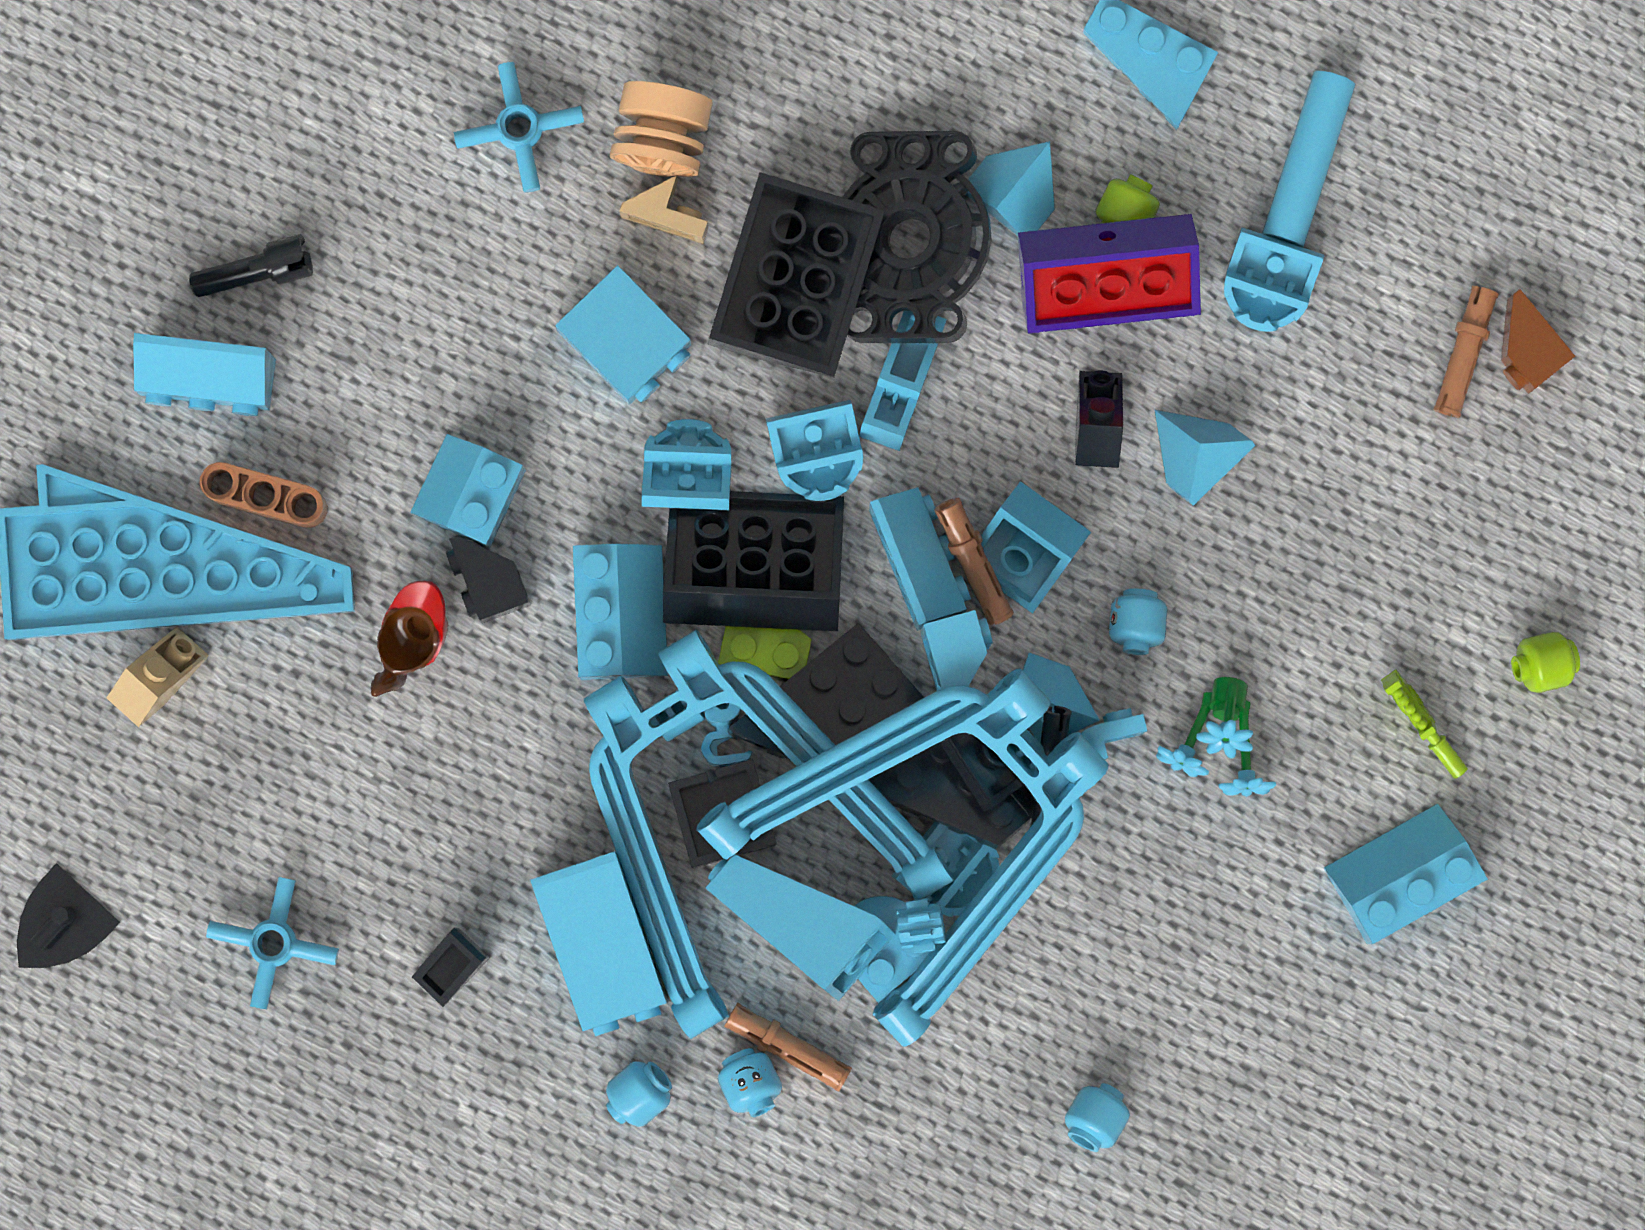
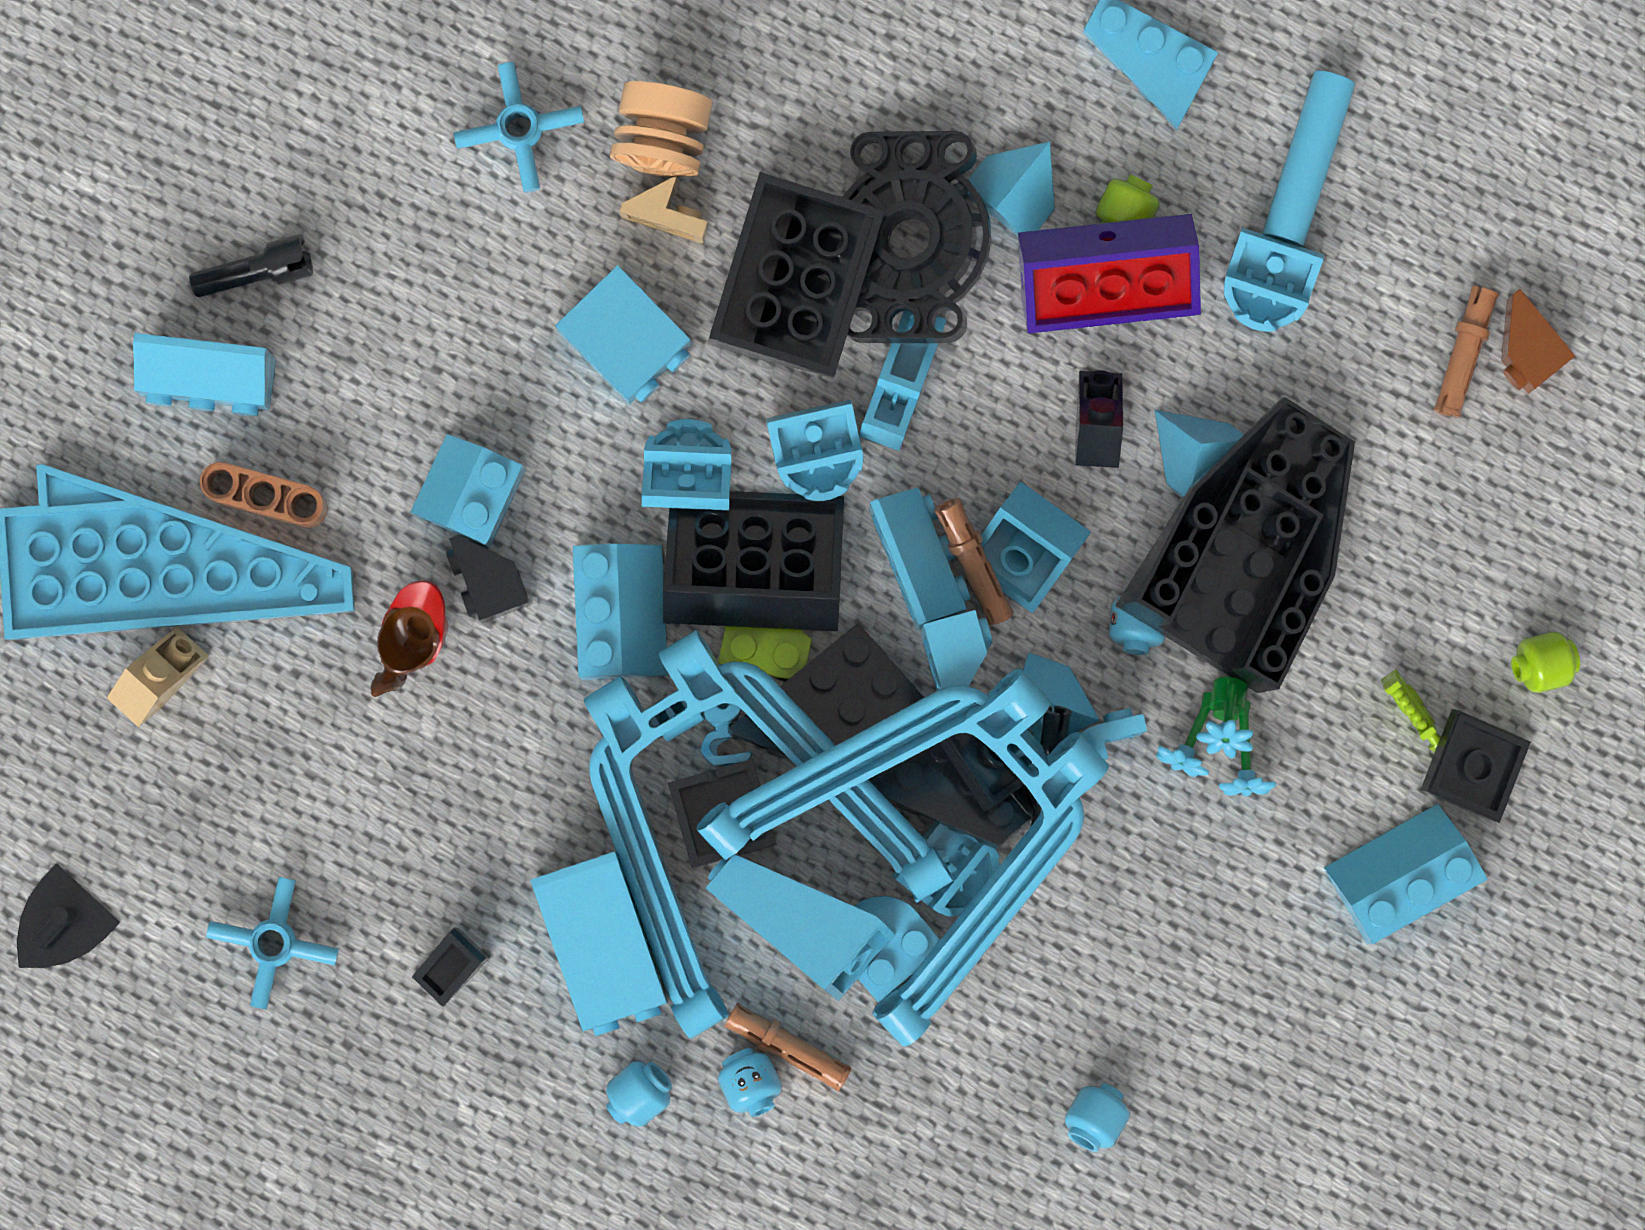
medium azure gear [896,898,946,953] -> none
none -> black wedge [1115,397,1355,693]
none -> black tile [1420,709,1531,823]

